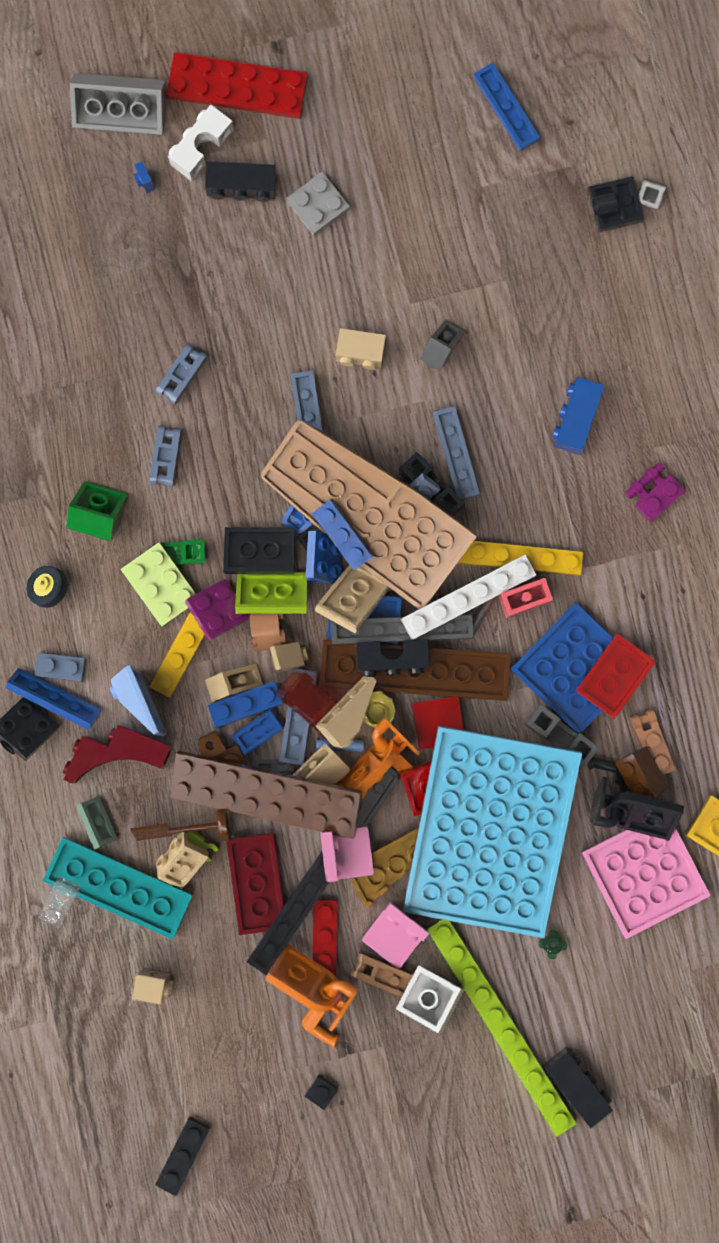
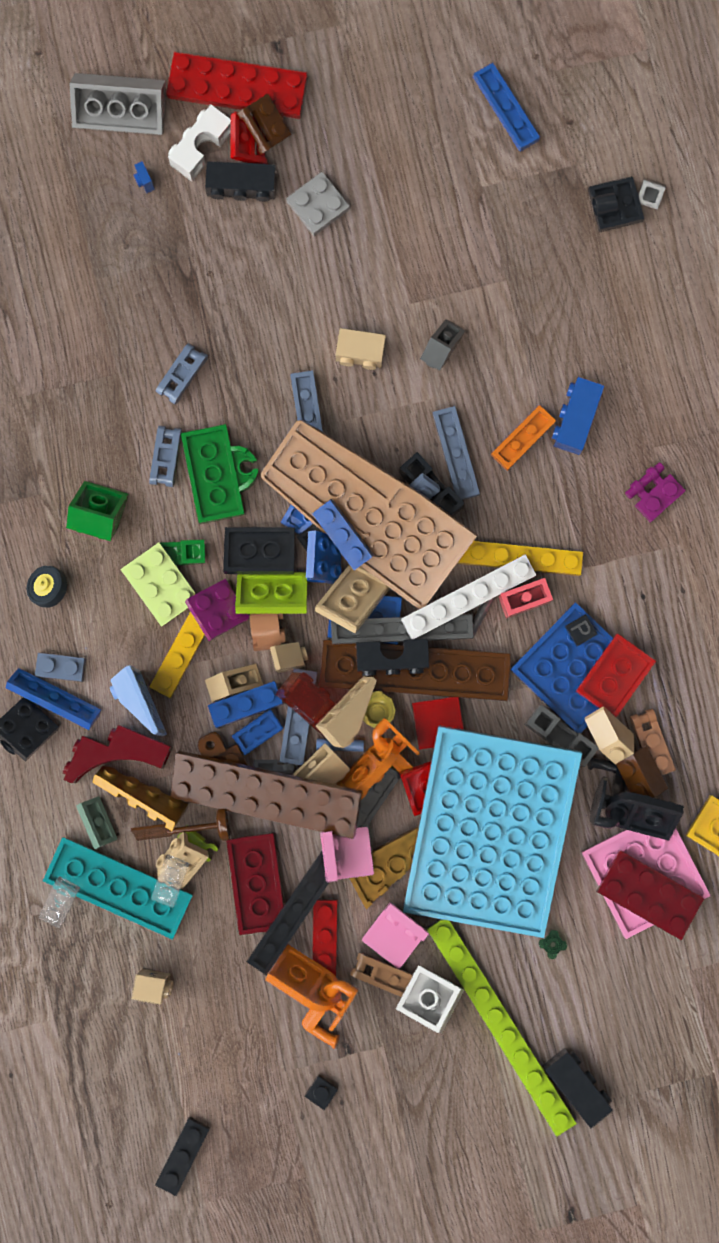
none -> pearl gold wing [92,766,188,831]
none -> clear plate [151,854,190,908]
none -> green plate [181,424,259,525]
none -> red plate [230,111,267,164]
none -> reddish brown plate [237,94,292,154]
none -> orange plate [491,405,556,471]
none -> black tile [565,614,598,647]
none -> tan slope [585,706,634,764]
none -> dark red plate [596,850,705,941]

